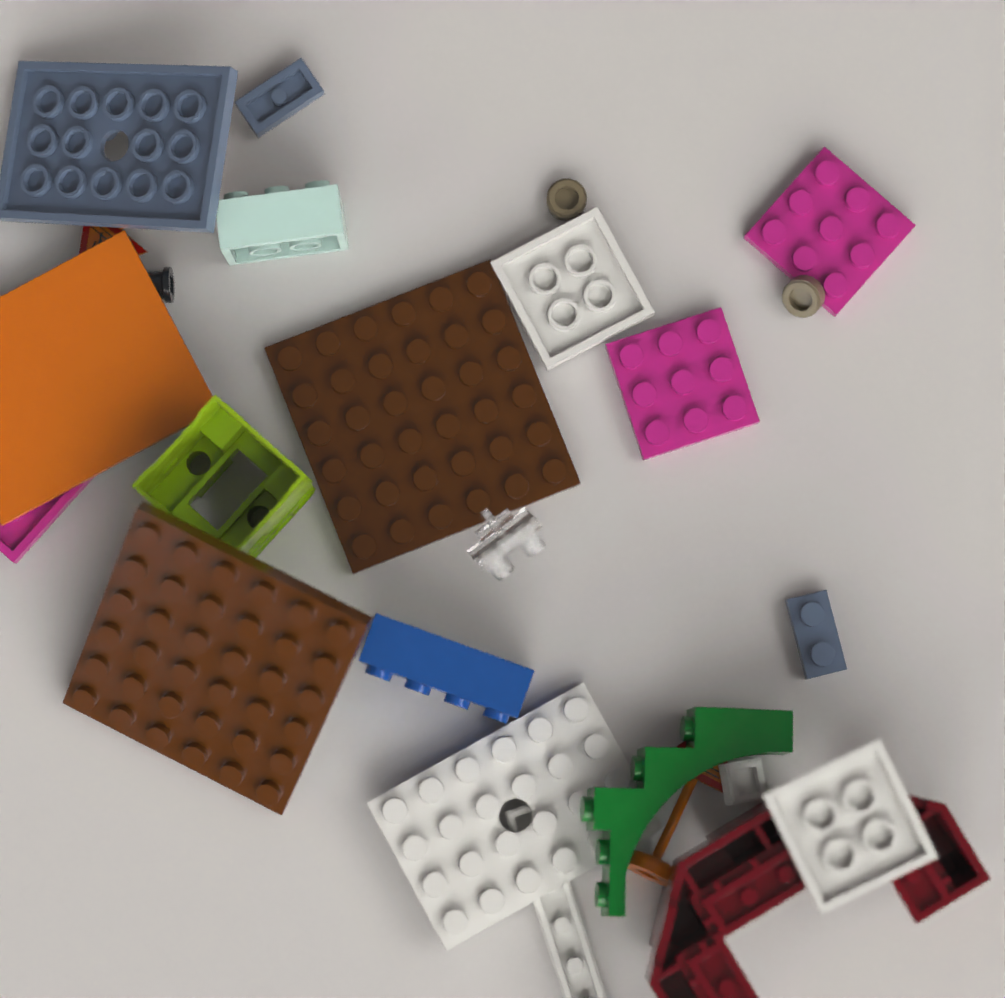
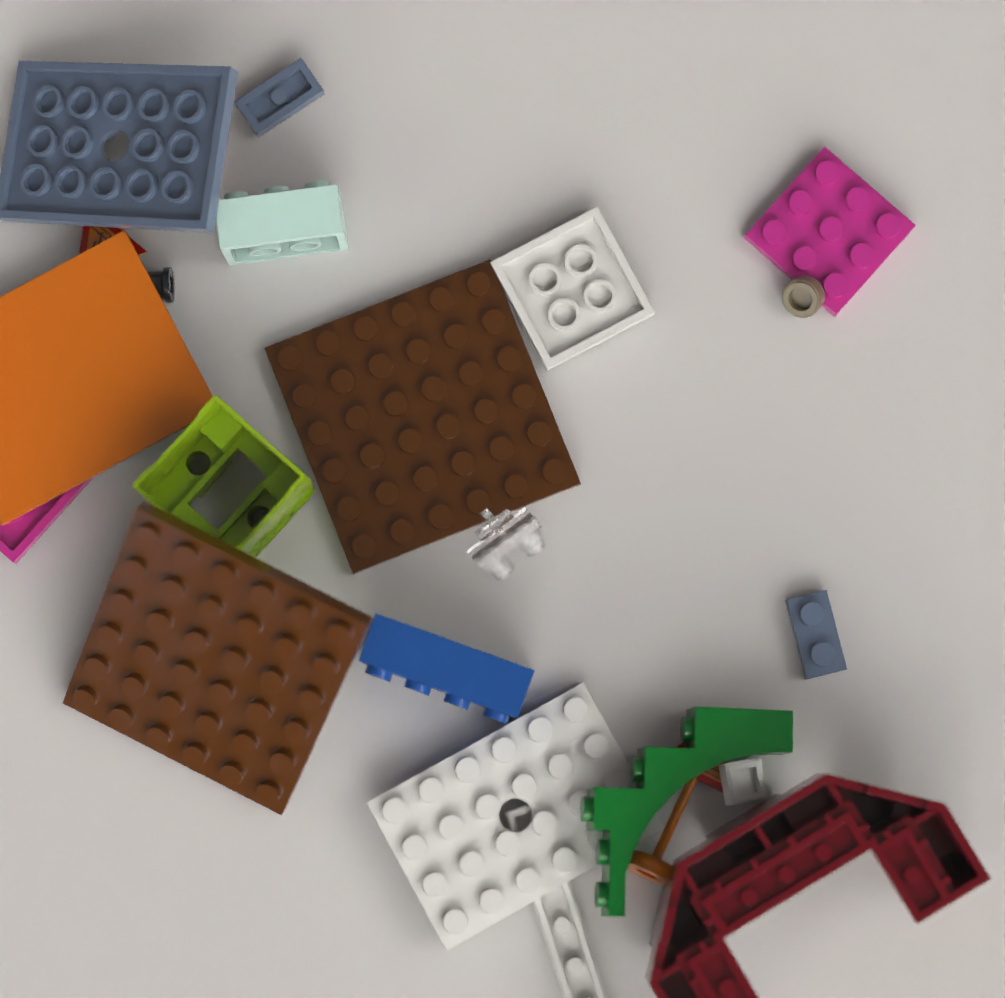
dark tan tile [546,179,587,221] -> none
dark pink plate [605,307,760,461] -> none
white plate [761,738,939,915] -> none

